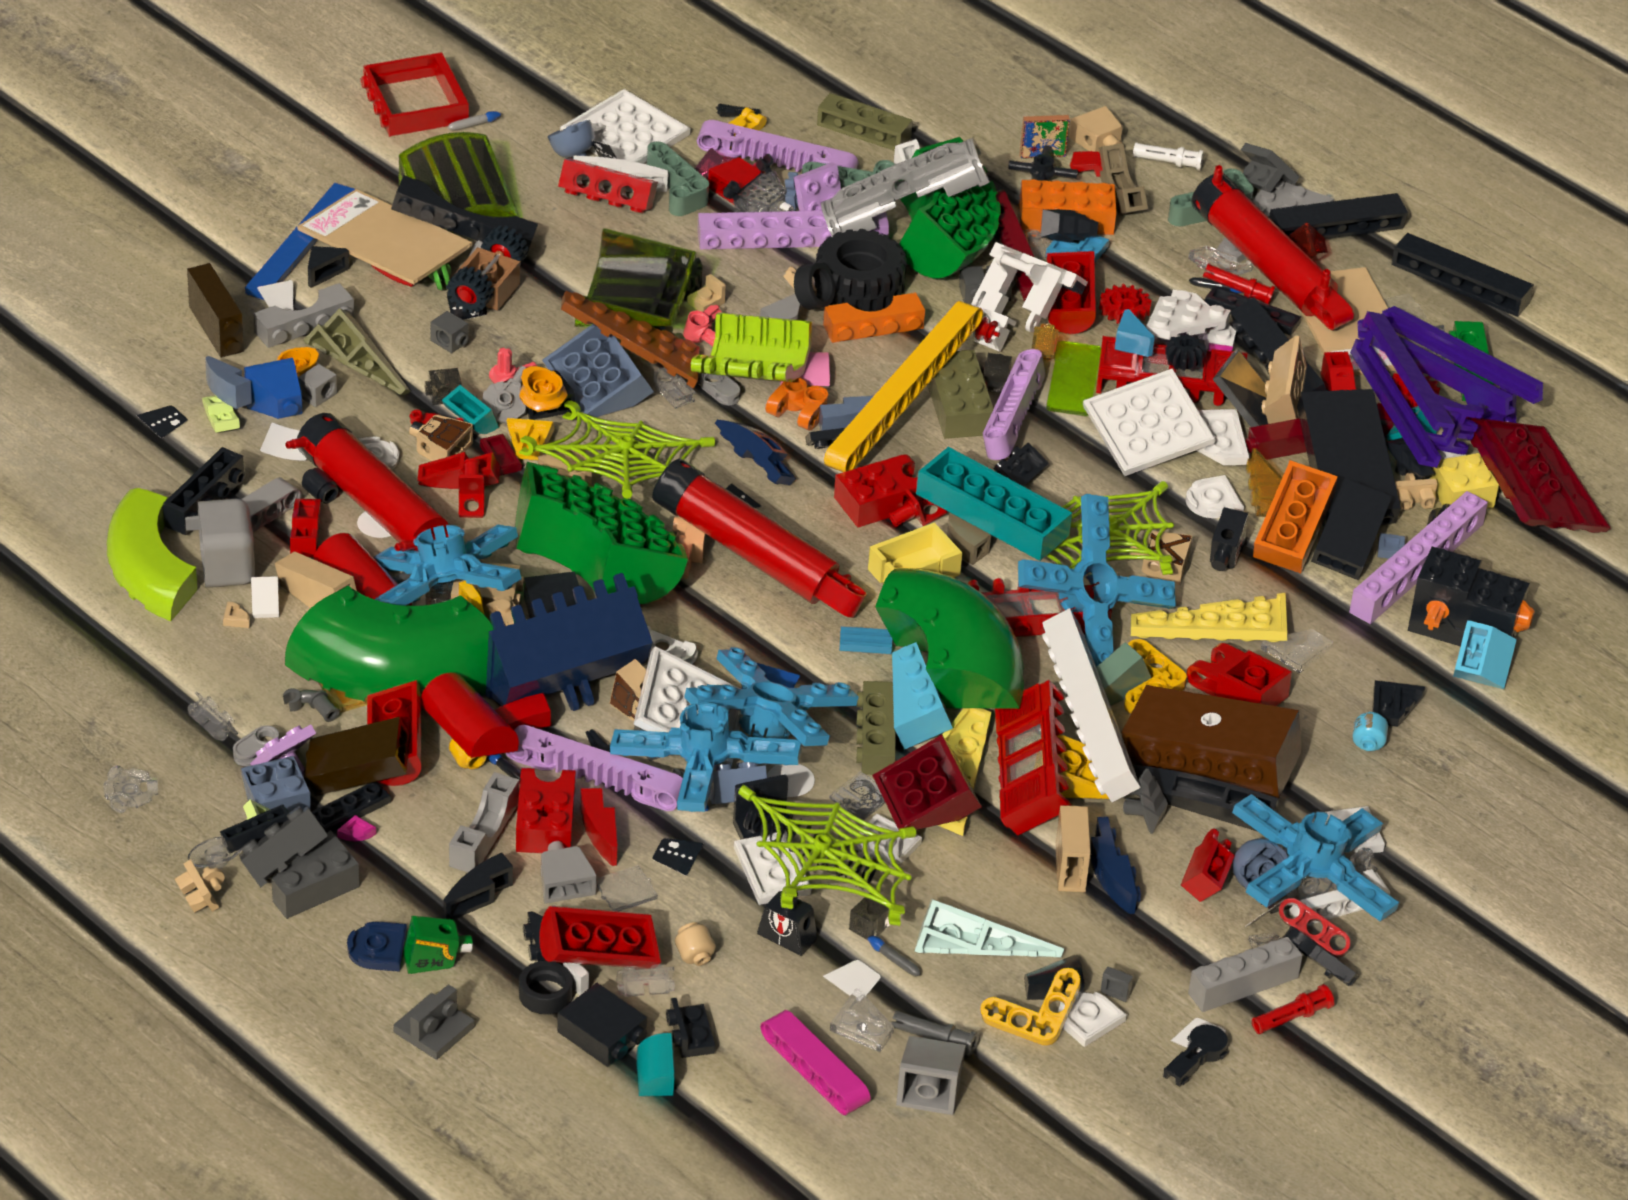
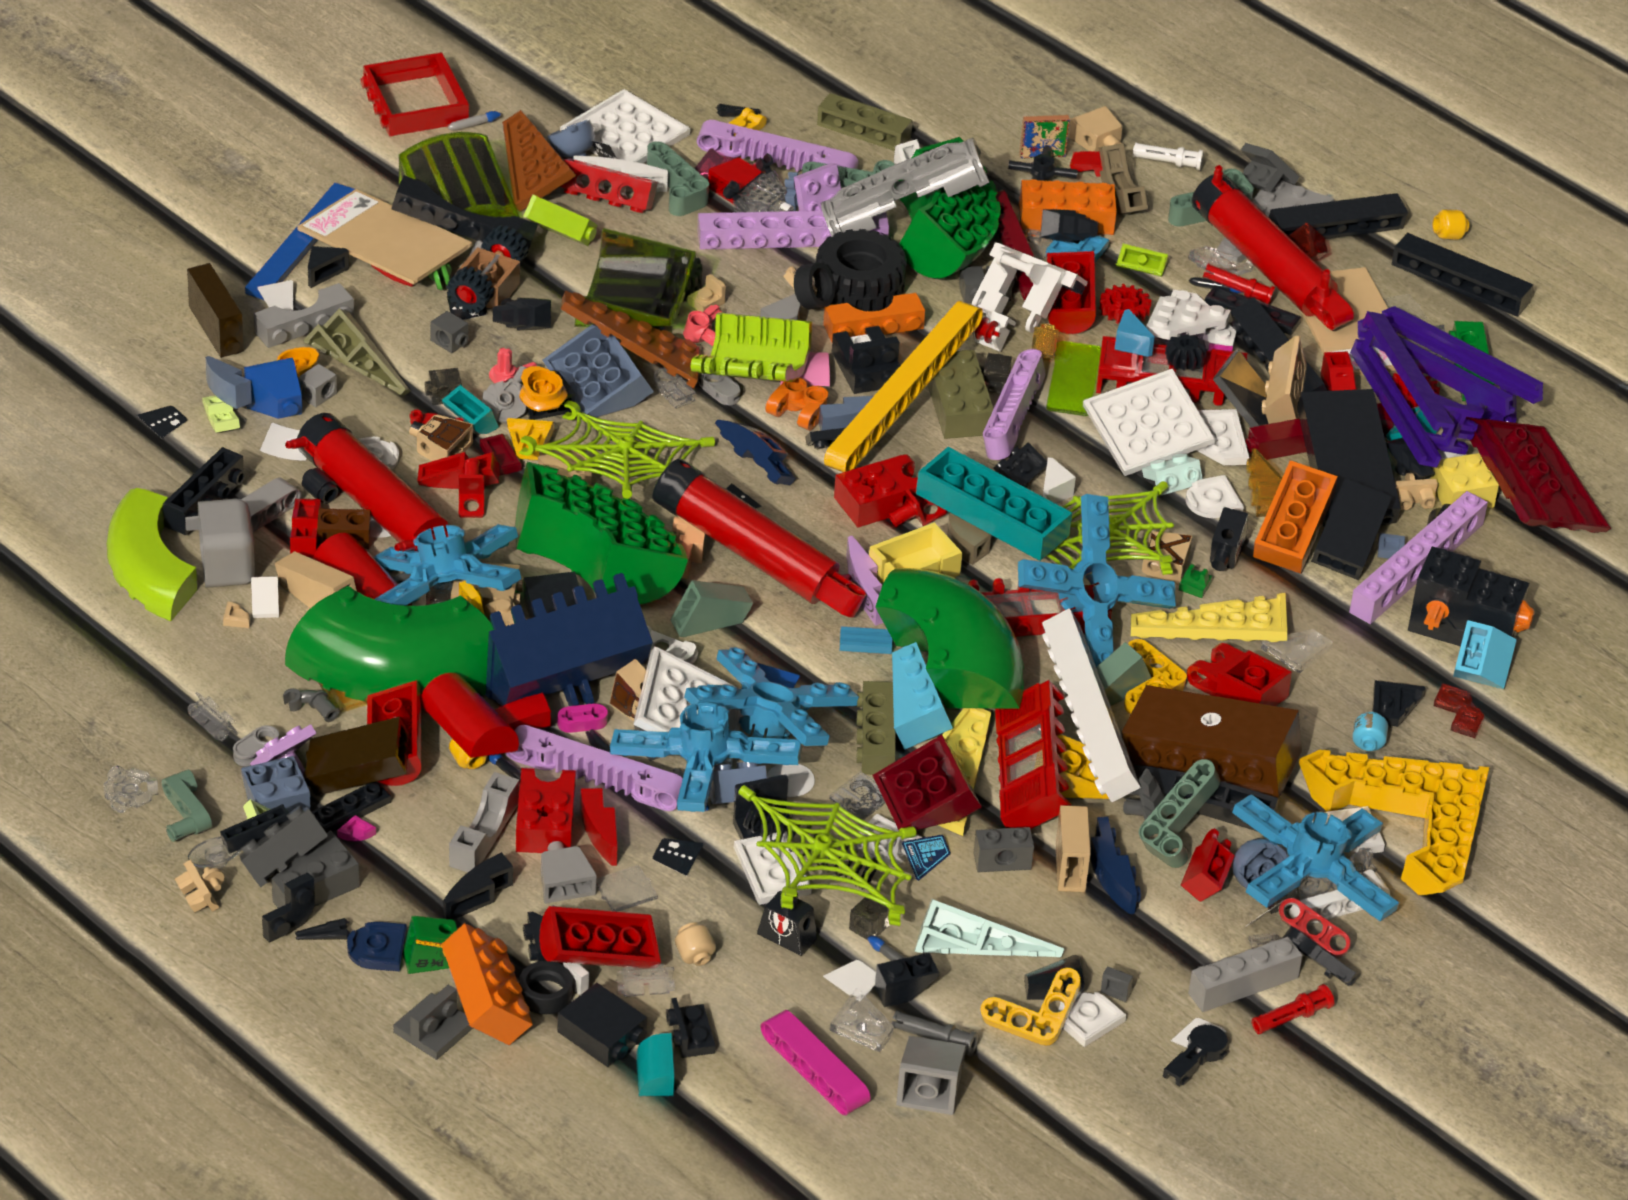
none -> sand green beam [161,769,212,842]
none -> black plate [262,872,315,943]
none -> black piece [295,918,350,940]
none -> reddish brown brick [317,508,371,549]
none -> orange brick [441,923,533,1045]
none -> black connector [493,298,551,331]
none -> dark orange wing [503,110,576,212]
none -> lime slope [523,195,597,246]
none -> dark pink beam [557,704,608,733]
none -> sand green slope [670,580,753,637]
none -> black brick [832,325,901,394]
none -> lavender slope [846,536,883,626]
none -> black slope [875,953,939,1007]
none -> dark blue sticker [902,835,951,881]
none -> dark grey brick [973,827,1034,873]
none -> white slope [1043,457,1076,504]
none -> lime slope [1116,244,1169,277]
none -> sand green beam [1139,759,1220,868]
none -> light aqua bracket [1142,454,1202,495]
none -> green tile [1178,564,1212,598]
none -> yellow wedge [1299,749,1489,895]
none -> yellow head [1433,209,1469,240]
none -> clear red tile [1433,683,1484,739]

